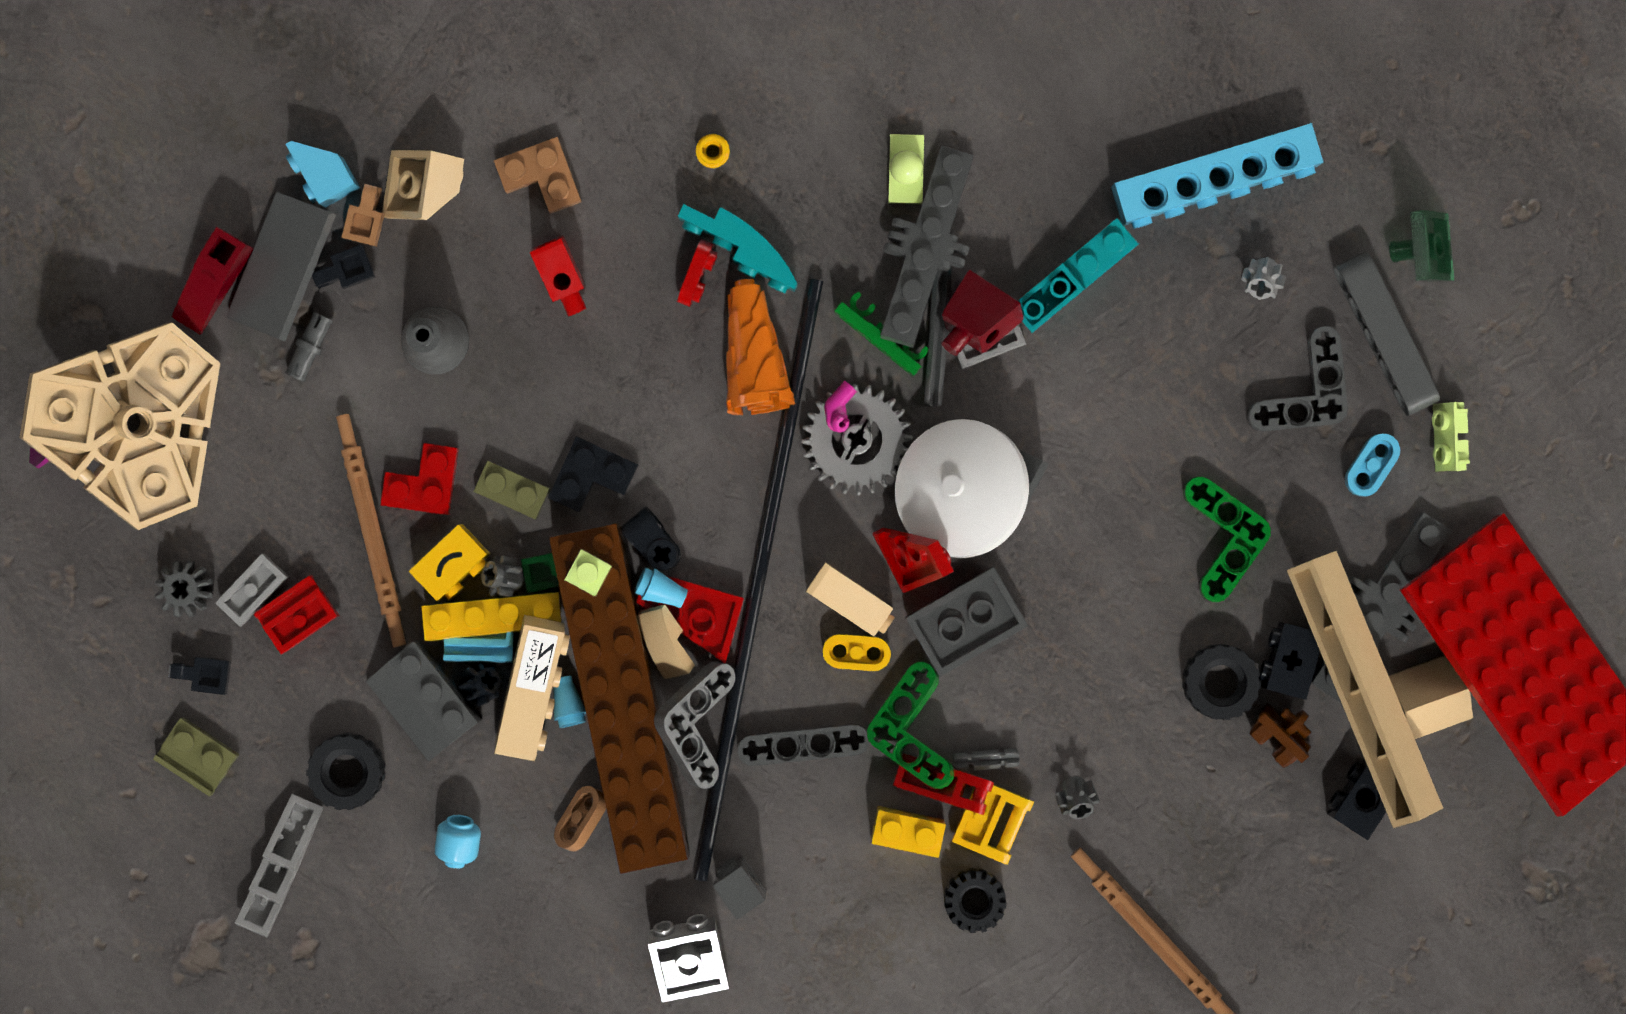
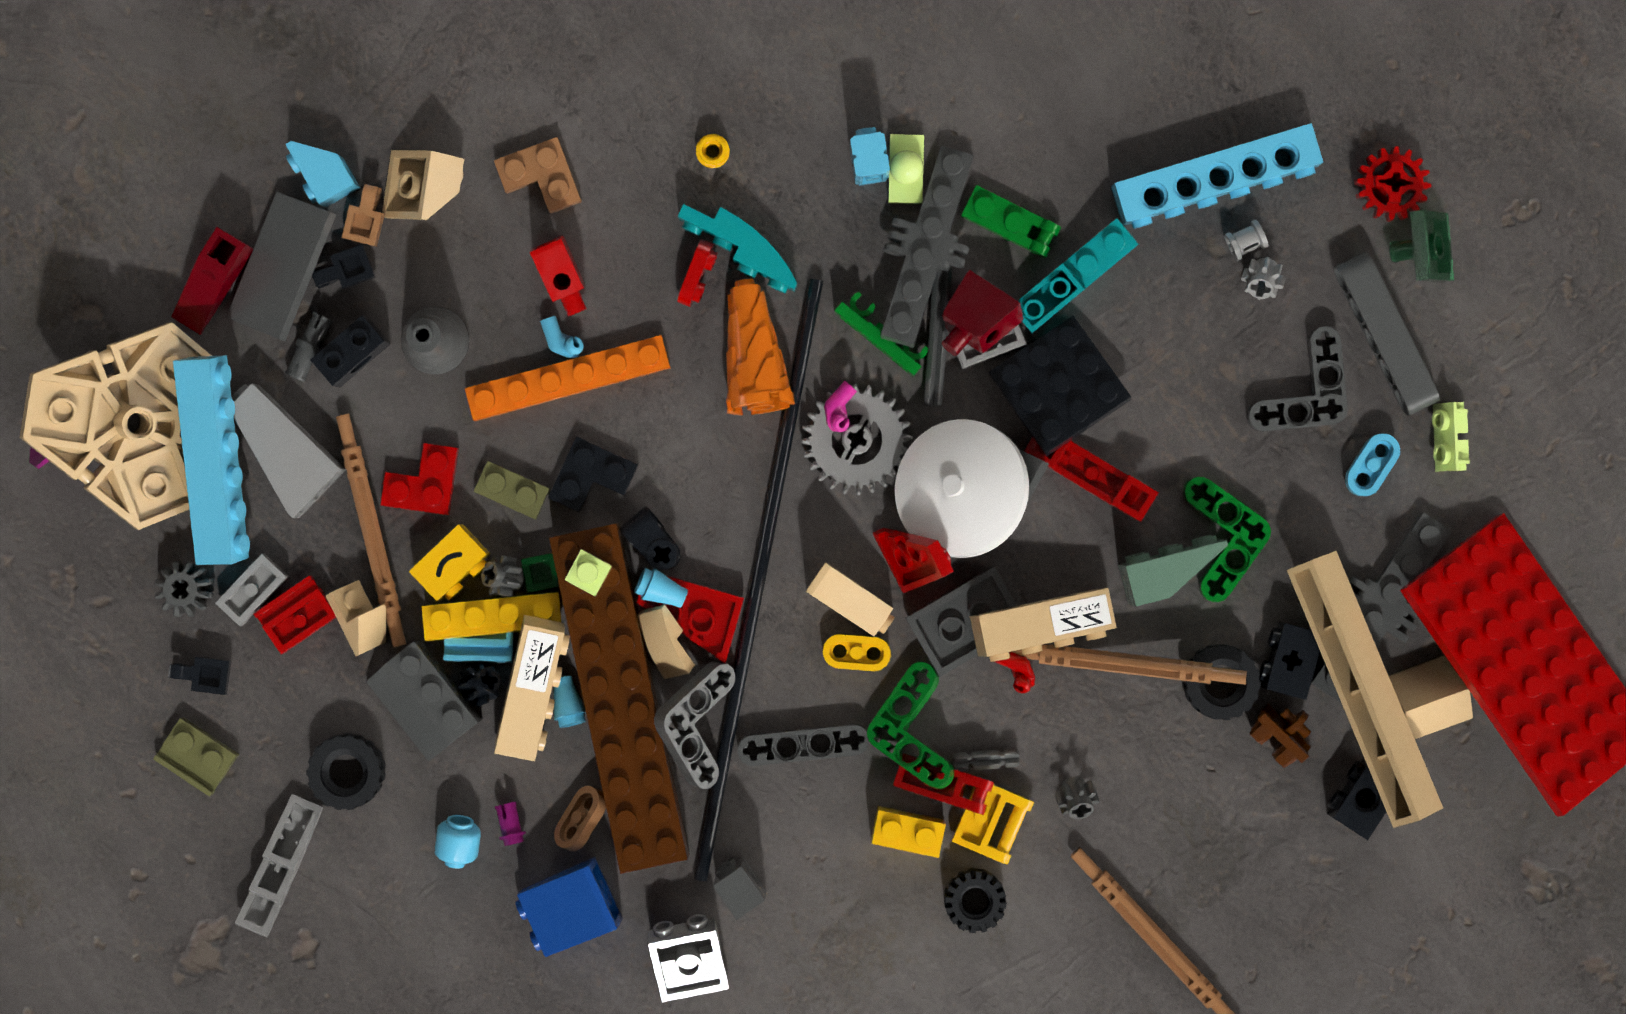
none -> medium azure brick [173,355,250,565]
none -> light grey slope [232,383,346,518]
none -> black brick [310,315,391,388]
none -> tan slope [326,580,386,656]
none -> orange plate [464,335,671,421]
none -> magenta pin [495,801,526,846]
none -> blue slope [515,857,623,957]
none -> medium azure arm [540,316,584,358]
none -> medium azure brick [850,127,890,186]
none -> green plate [961,185,1061,258]
none -> tan brick [970,588,1117,662]
none -> black plate [989,315,1132,457]
none -> red arm [995,652,1035,693]
none -> medium nougat axle [1011,644,1247,685]
none -> red slope [1024,437,1159,522]
none -> sand green slope [1118,535,1228,607]
none -> light grey bush [1224,219,1269,261]
none -> red gear [1354,146,1431,222]

